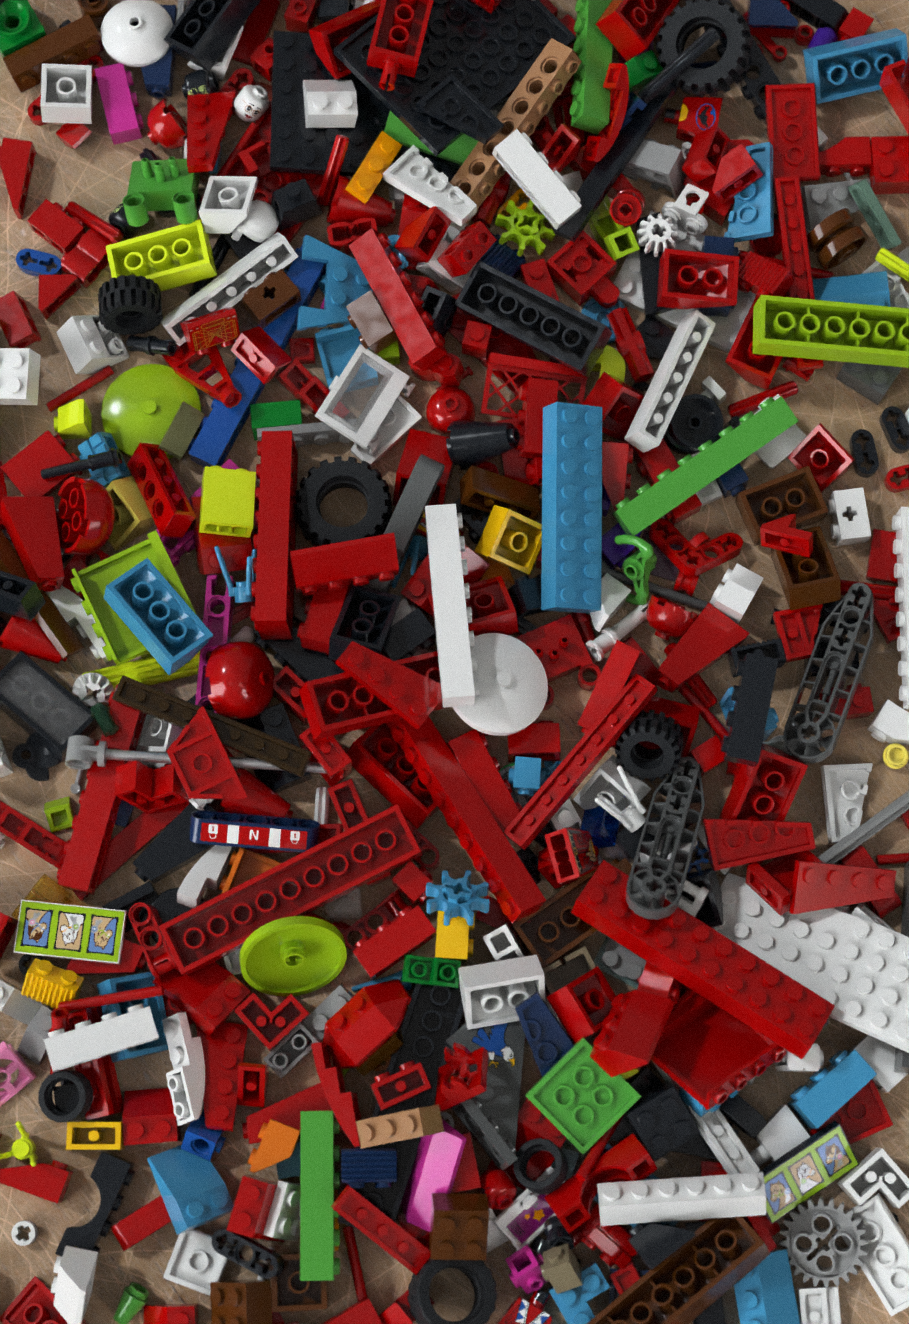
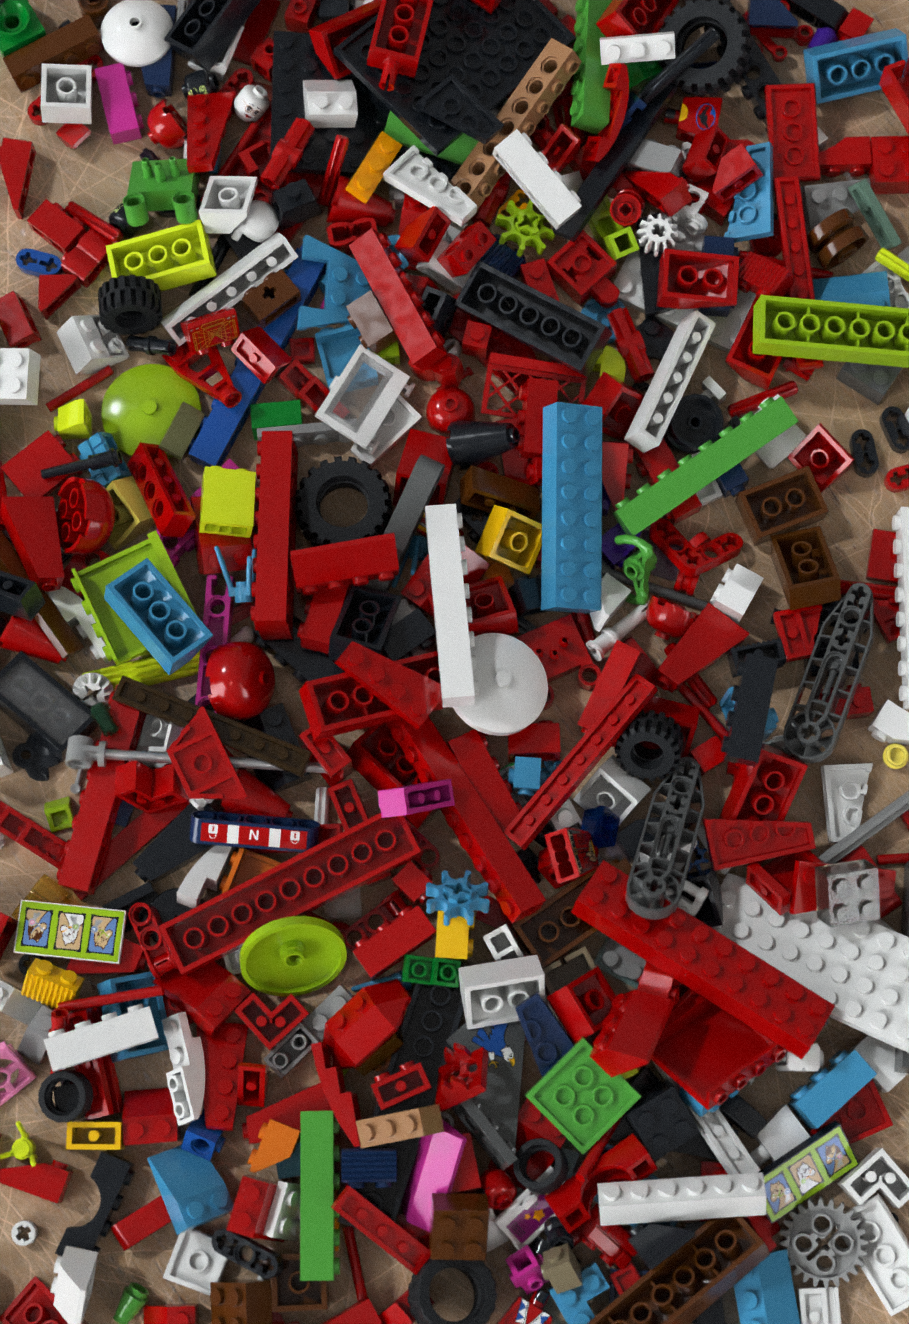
red brick [273,666,308,725] -> none
white plant [595,765,647,833] -> none
red slope [760,514,813,558] -> none
white brick [826,487,871,546] -> none
none -> red piece [260,118,315,190]
none -> dark pink brick [378,779,455,818]
none -> white hinge [443,339,461,357]
none -> white plate [600,31,676,65]
none -> red slope [623,171,693,217]
none -> clear smoke brick [815,859,880,928]

